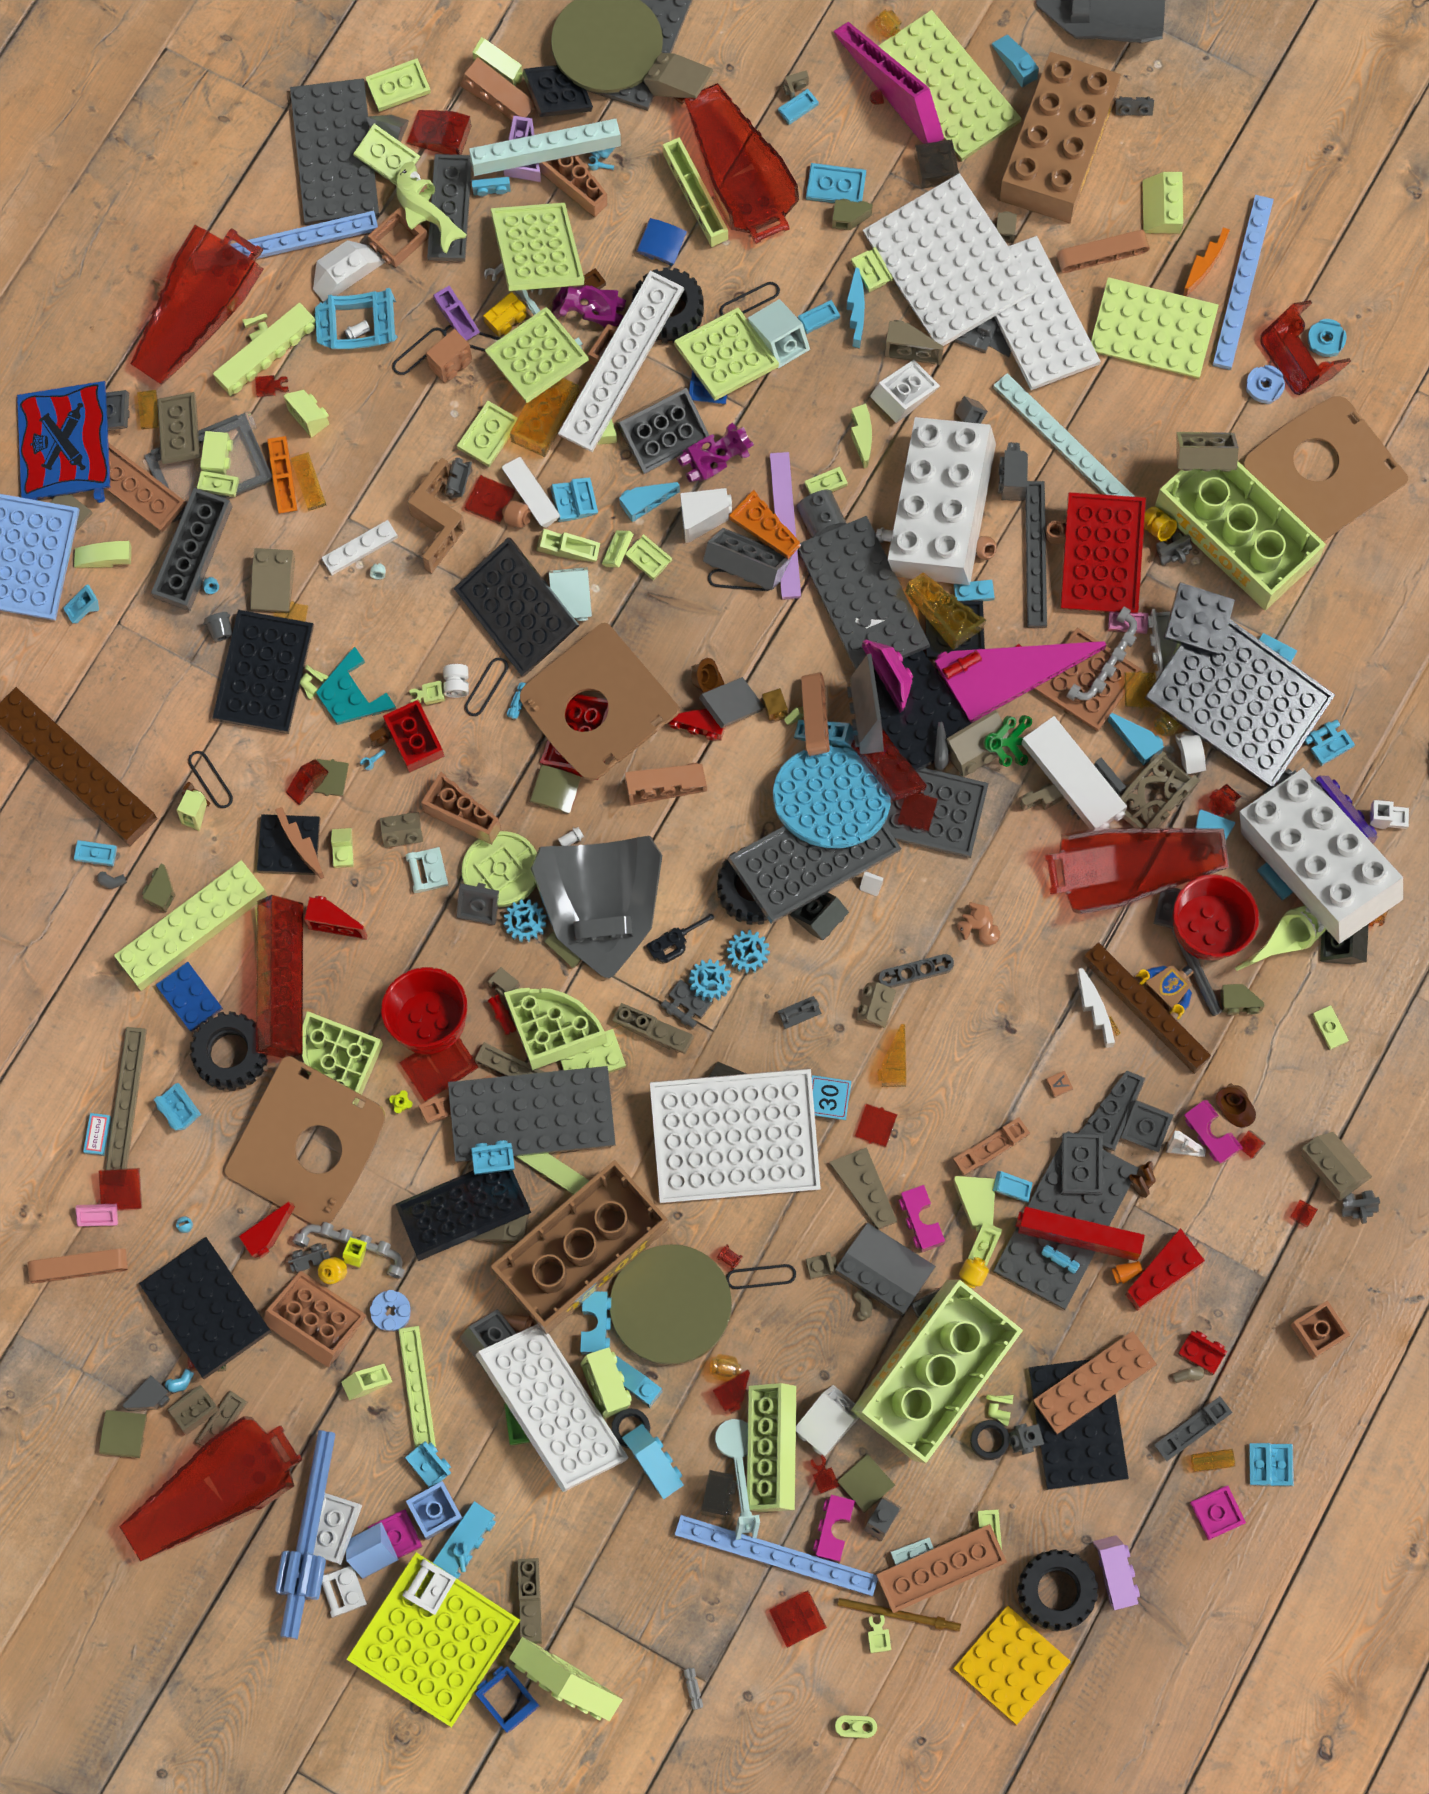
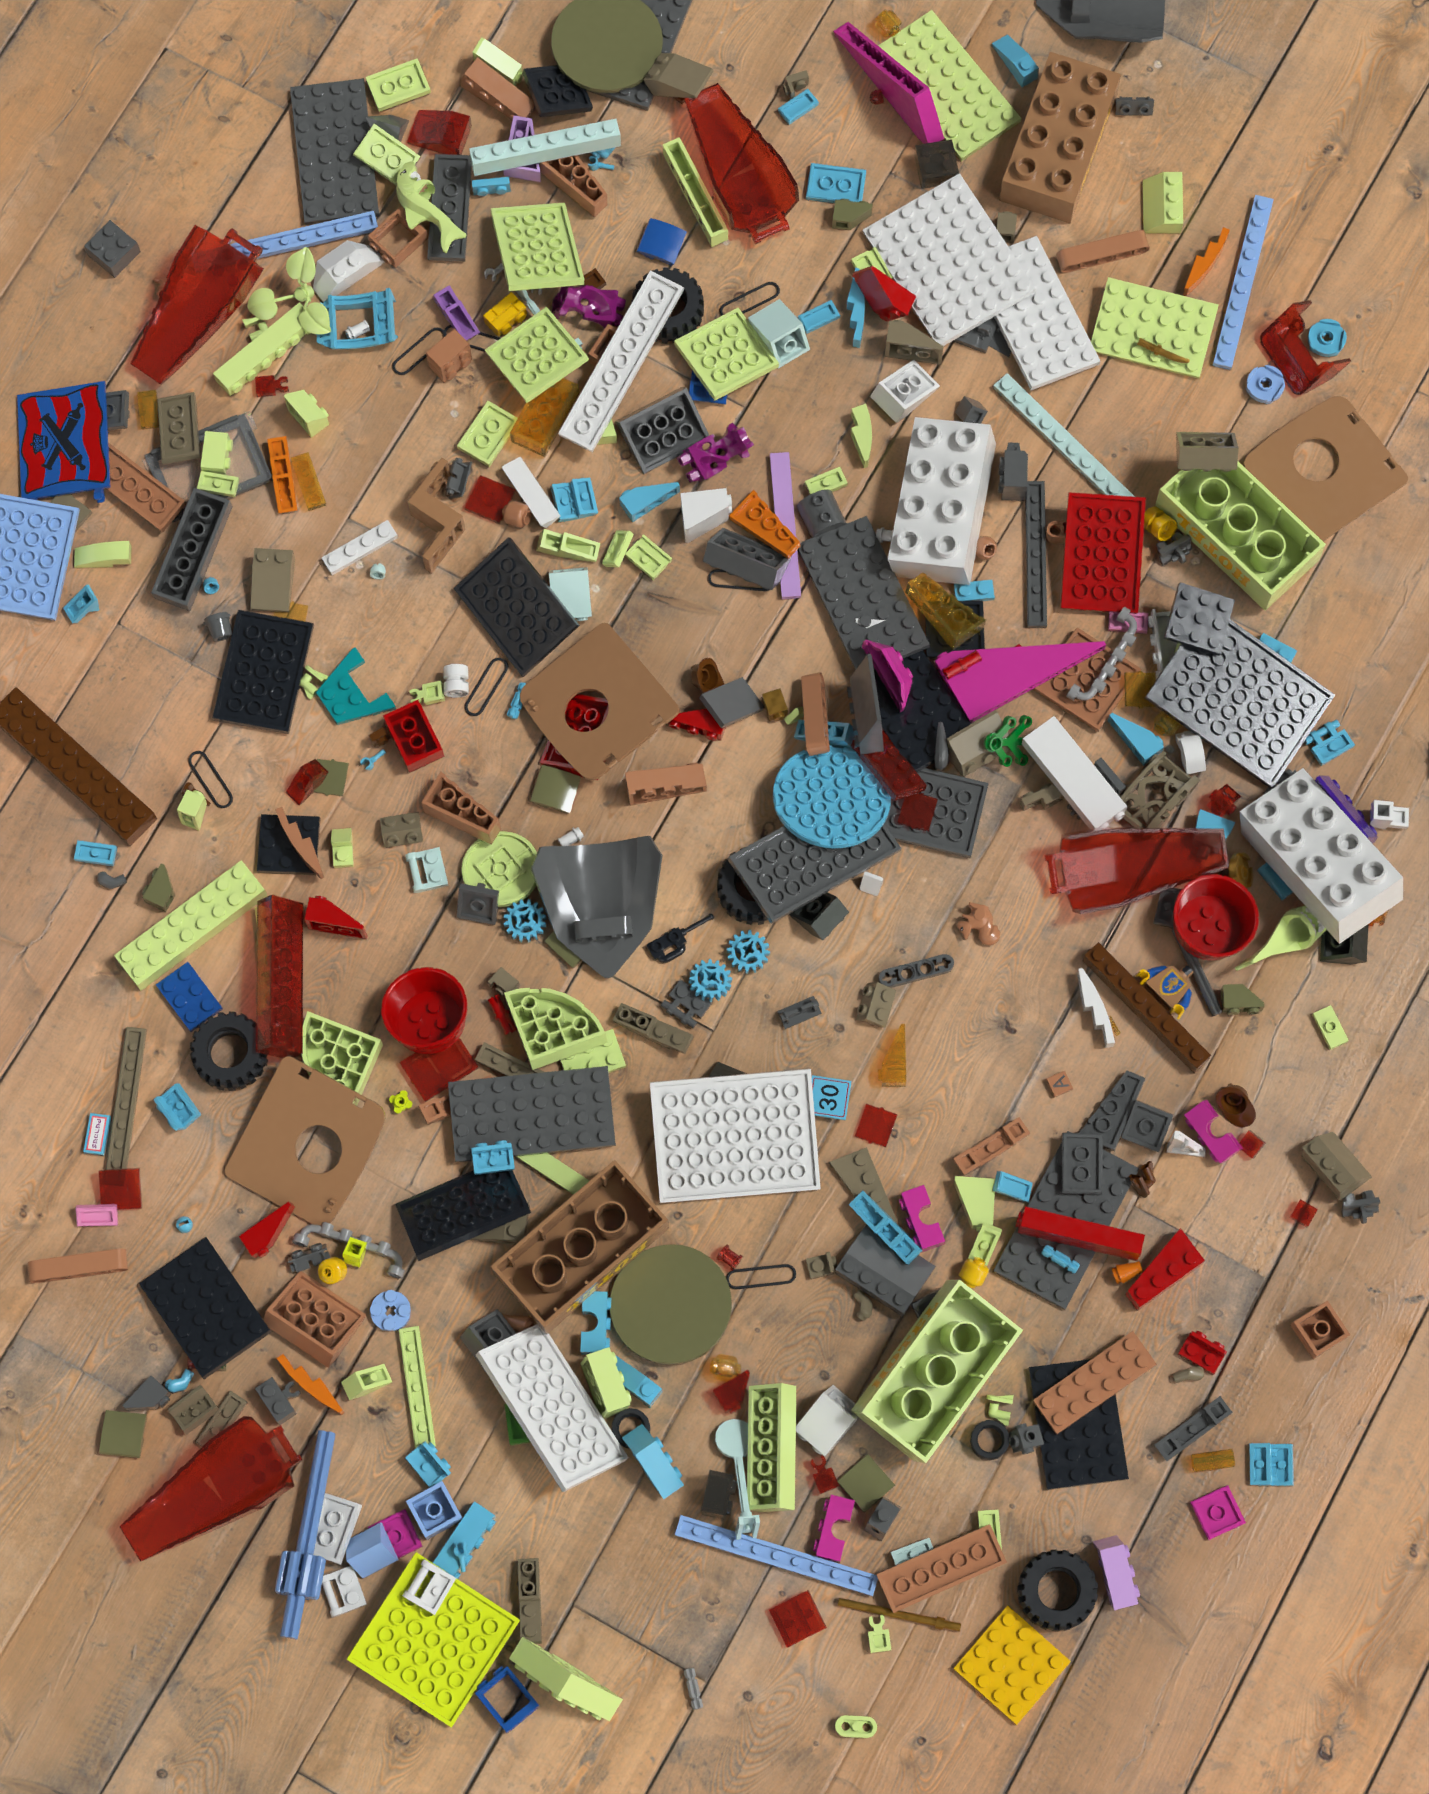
none -> dark grey brick [84,220,141,278]
none -> yellowish green plant [247,247,331,335]
none -> dark grey brick [255,1377,301,1425]
none -> orange slope [276,1354,345,1415]
none -> medium azure slope [849,1191,923,1265]
none -> red slope [852,266,916,321]
none -> pearl gold piece [1137,338,1190,363]
none -> pearl gold tile [1215,852,1253,891]

